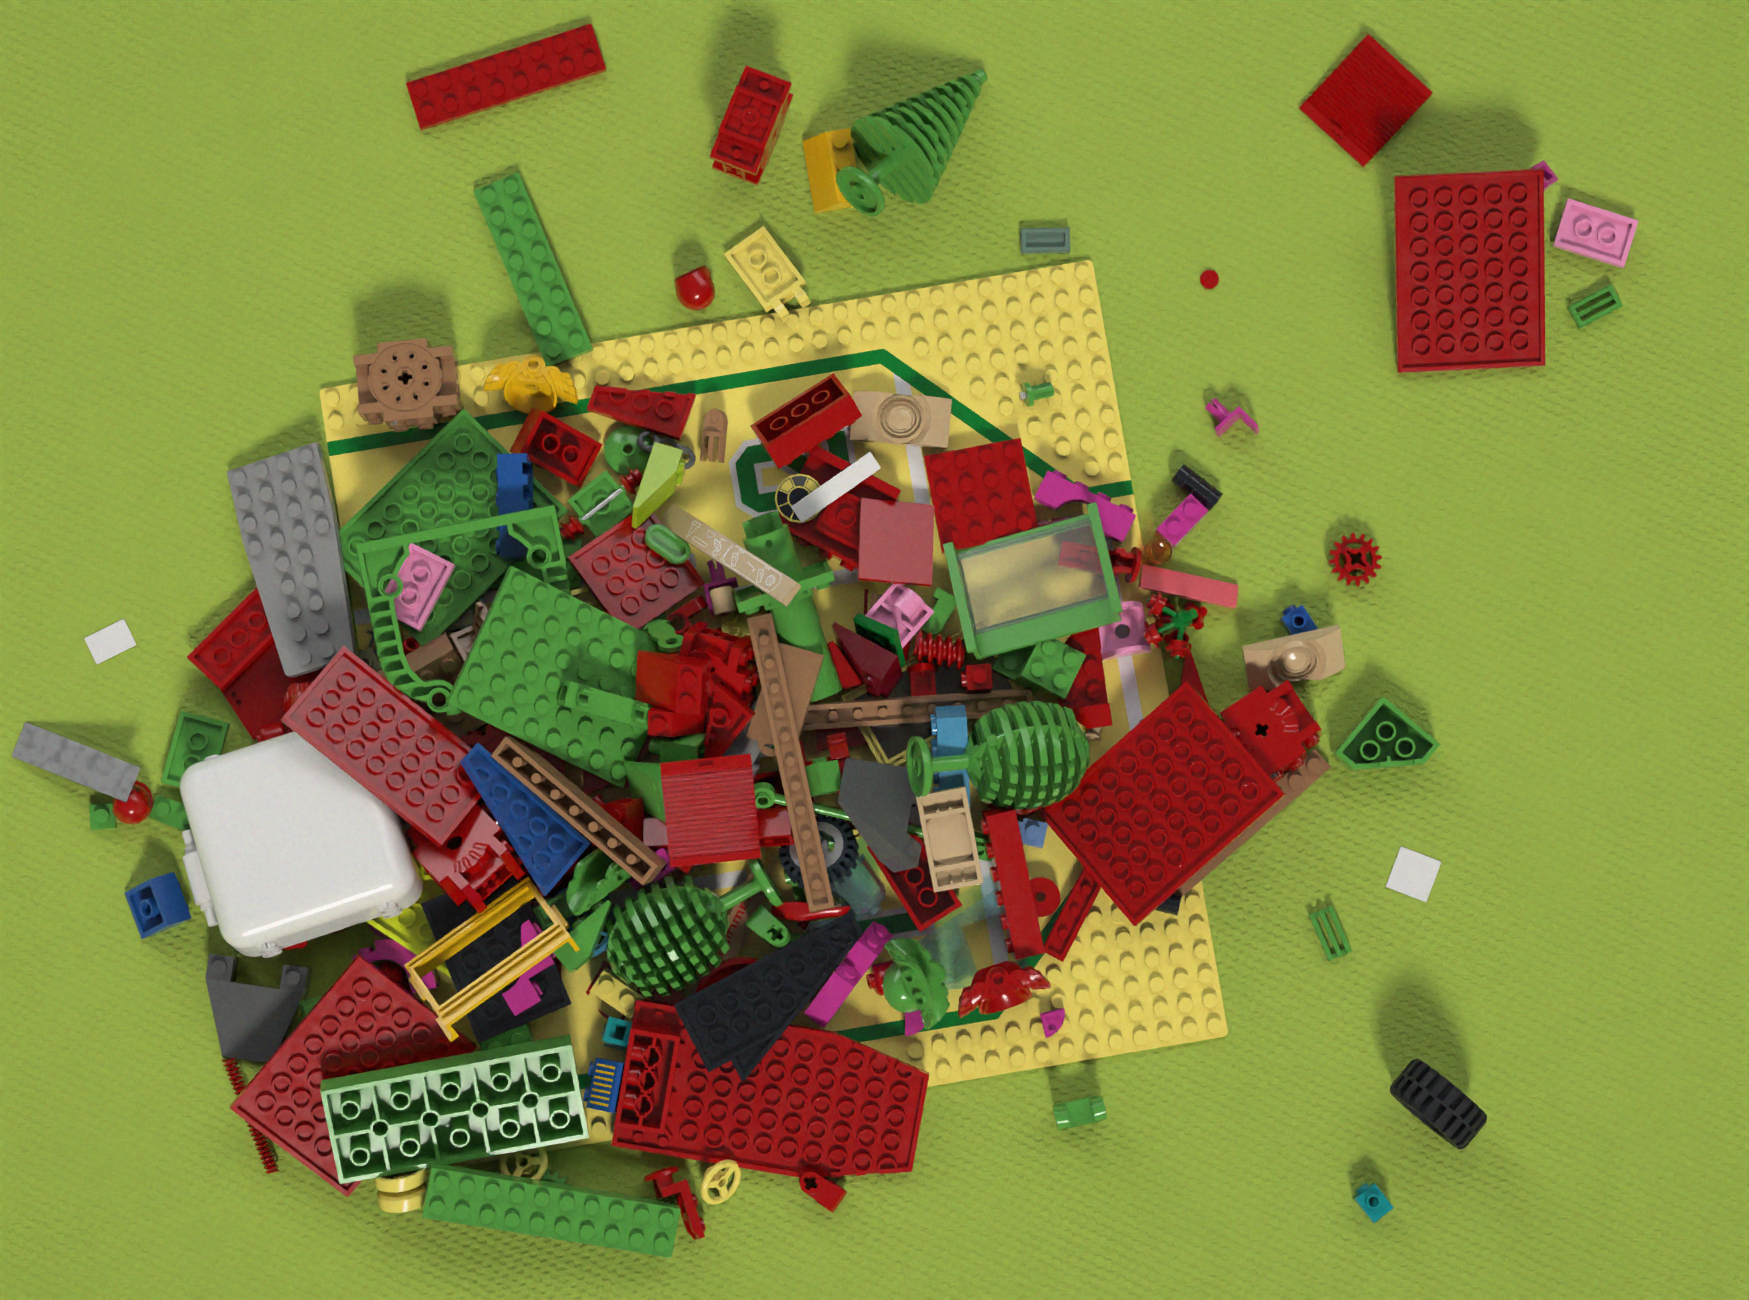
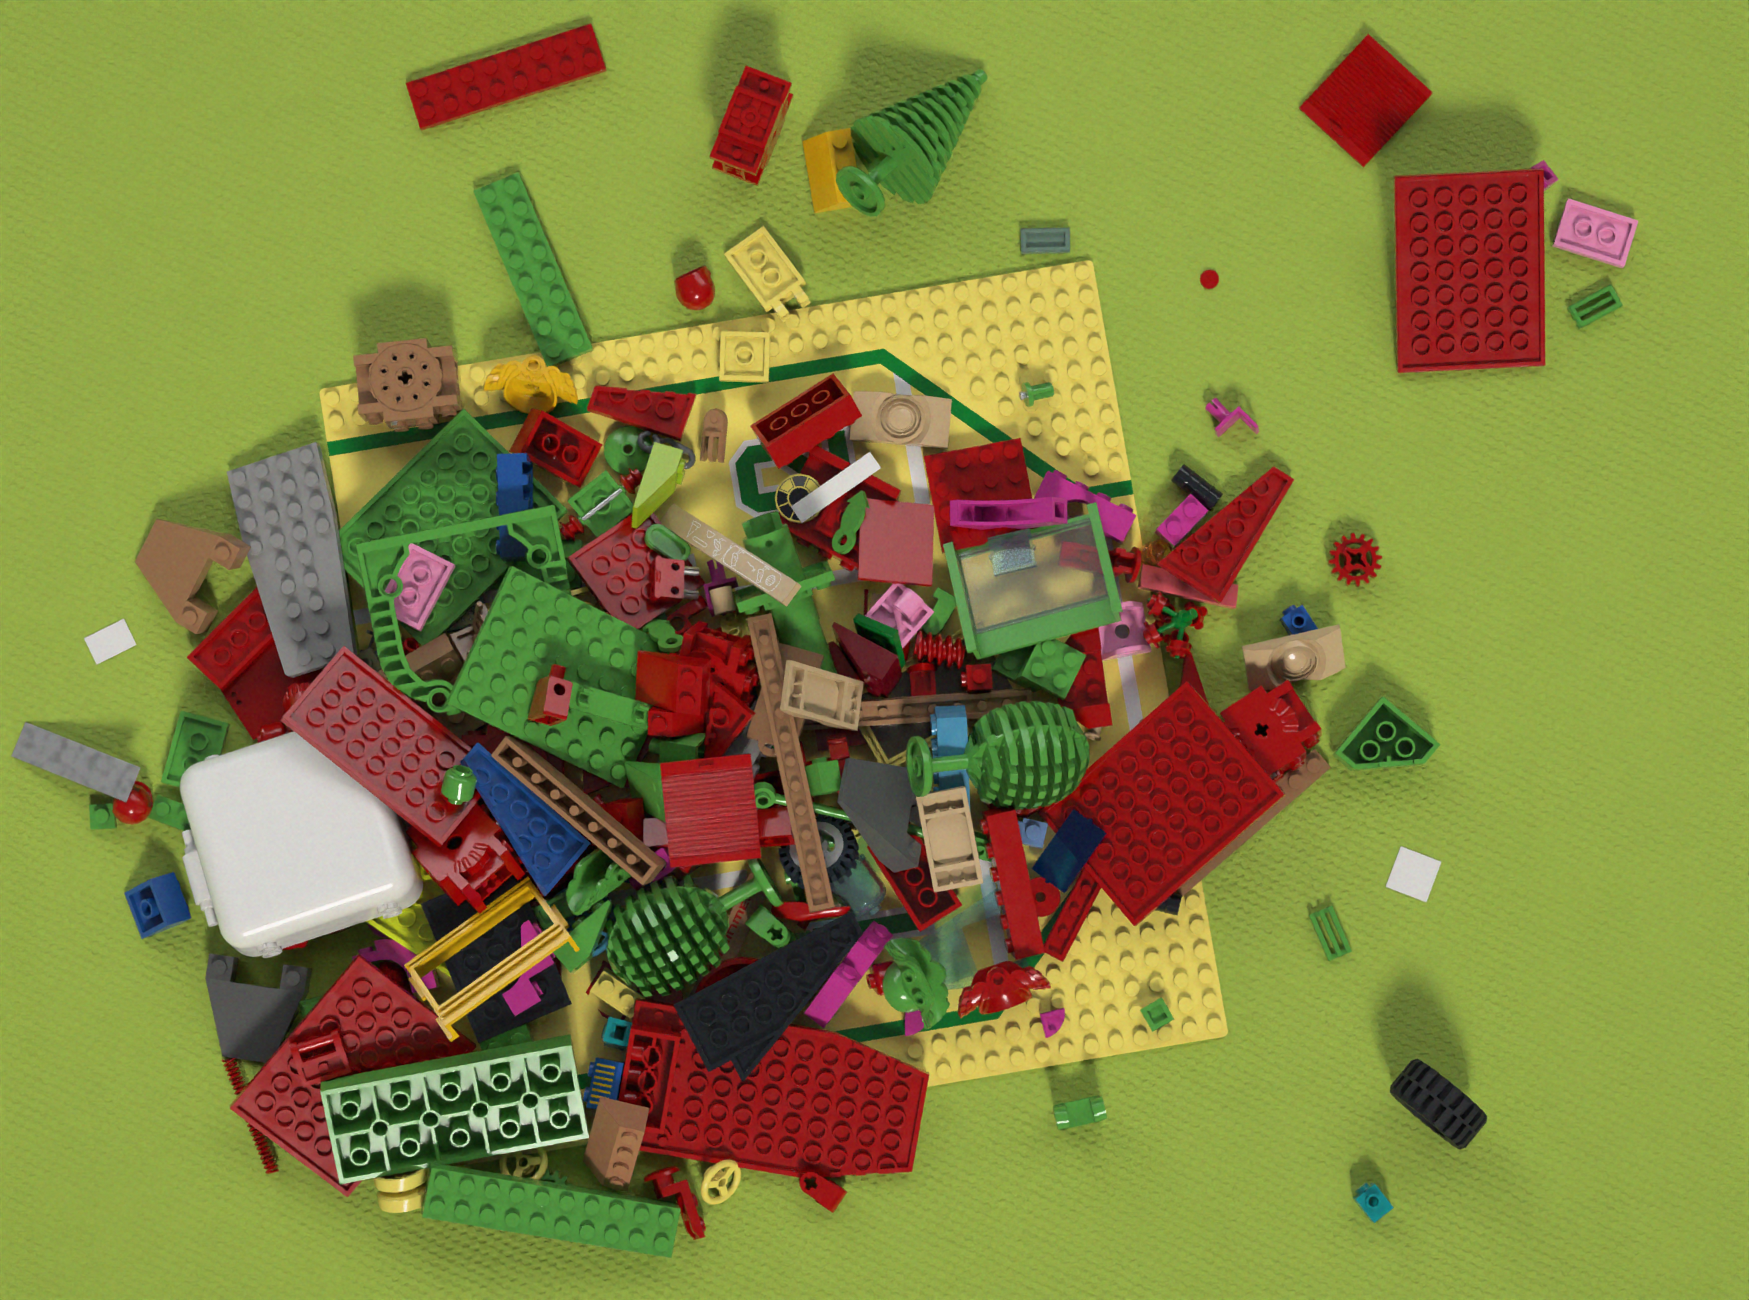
none -> medium nougat wedge [135,519,251,634]
none -> red plate [289,1028,352,1088]
none -> bright green head [441,765,477,805]
none -> torso [528,664,573,726]
none -> nougat slope [583,1097,649,1192]
none -> red piece [650,555,699,603]
none -> light yellow plate [719,331,770,383]
none -> tan slope [780,660,864,731]
none -> bright green brick [832,491,870,554]
none -> dark pink arch [949,497,1068,530]
none -> clear light blue piece [988,528,1037,577]
none -> clear blue piece [1032,809,1107,893]
none -> bright green plate [1140,997,1174,1032]
none -> red wing [1157,466,1294,604]

